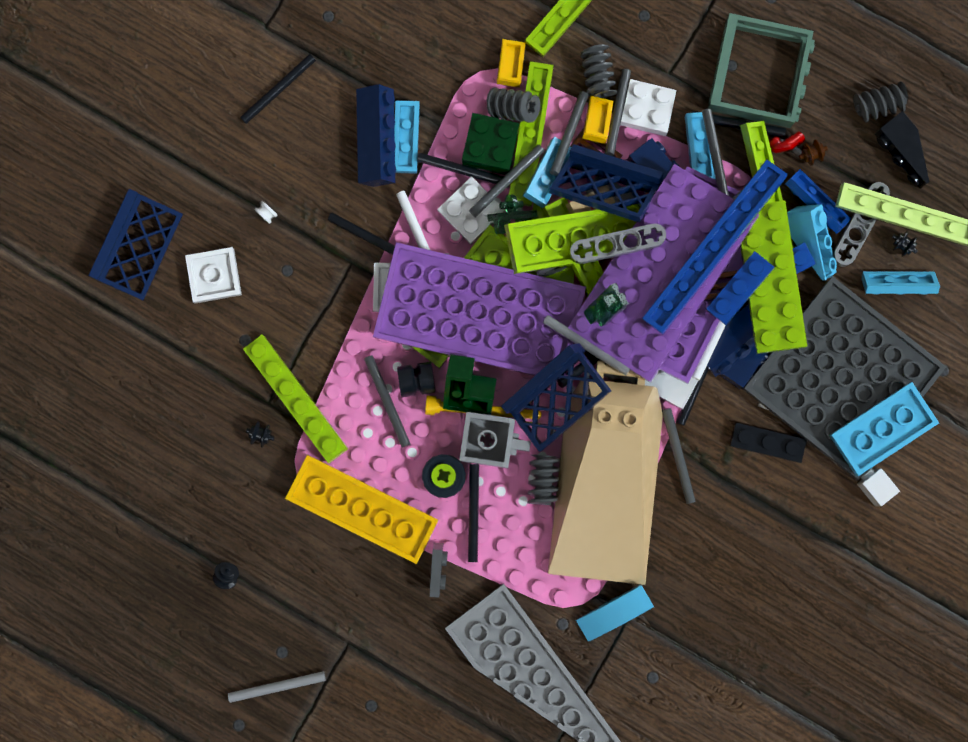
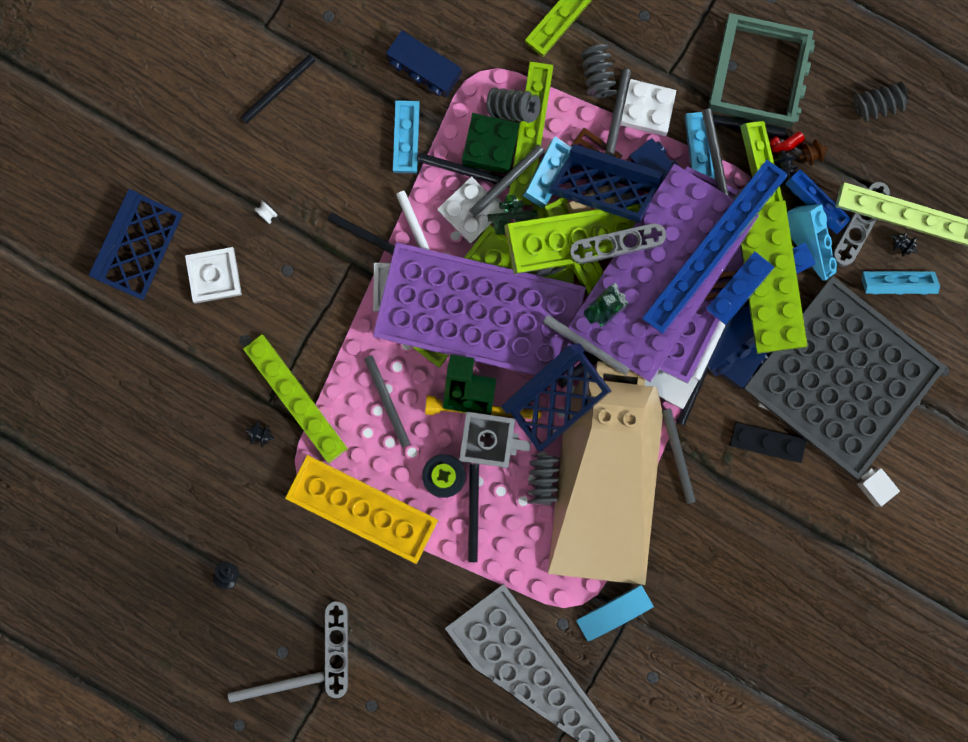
dark blue brick [356,84,396,187] -> none
black wheel [397,362,436,398] -> none
dark grey plate [429,543,448,598] -> none
yellow tile [496,39,526,88] -> none
dark grey bar [550,91,588,176] -> none
yellow tile [582,96,614,144] -> none
medium azure plate [829,382,939,476] -> none
black slope [875,111,929,189] -> none
none -> light grey beam [325,601,348,698]
none -> dark blue brick [386,30,462,98]
none -> black wheel [774,150,799,179]

